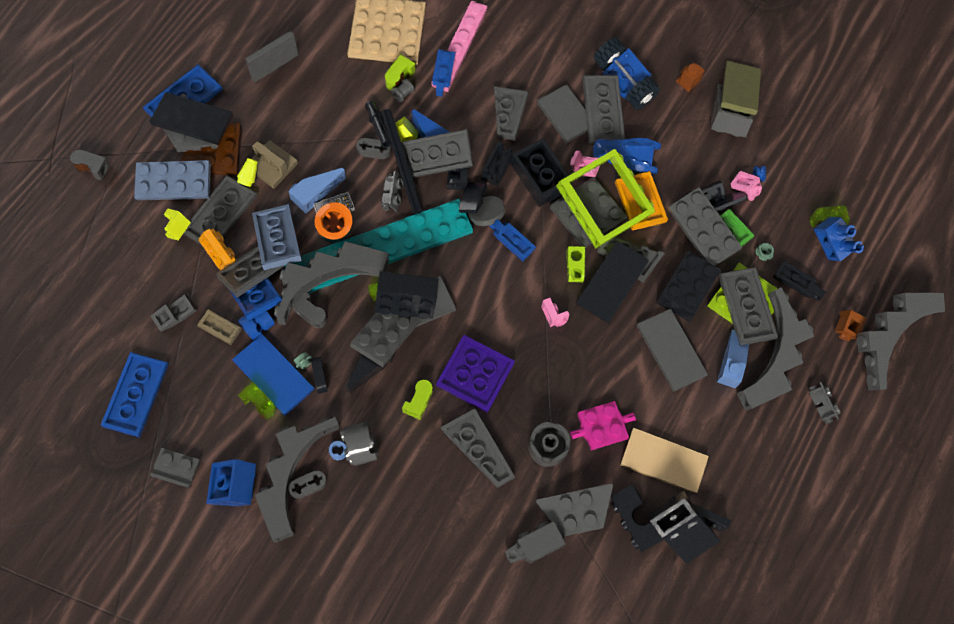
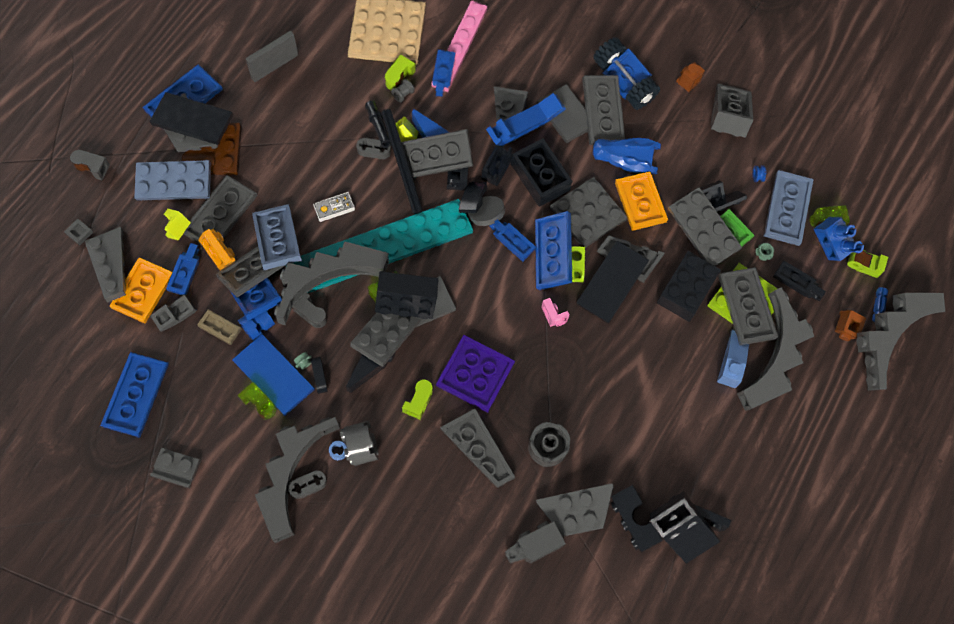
blue slope [206,459,256,506] -> none
neon yellow cone [237,158,258,187] -> none
dark tan bracket [252,140,298,189] -> none
medium blue slope [288,168,346,213] -> none
orange hat [315,202,352,242] -> none
dark grey hinge [381,171,404,213] -> none
lime window [556,149,655,249] -> none
bright pink bracket [570,150,600,177] -> none
dark pink plate [570,401,636,450] -> none
tan tile [620,428,709,494] -> none
dark grey tile [637,309,708,392] -> none
olive tile [721,61,761,115] -> none
bright pink bracket [731,171,762,201] -> none
dark grey hinge [809,382,841,424] -> none
none -> dark grey plate [64,219,93,246]
none -> dark grey wing [85,227,126,303]
none -> light orange plate [110,258,172,324]
none -> blue hinge [166,243,200,296]
none -> blue piece [486,93,566,146]
none -> blue tile [535,211,572,290]
none -> sand blue plate [763,170,813,246]
none -> lime leg [847,250,888,278]
none -> blue axle [872,287,888,322]

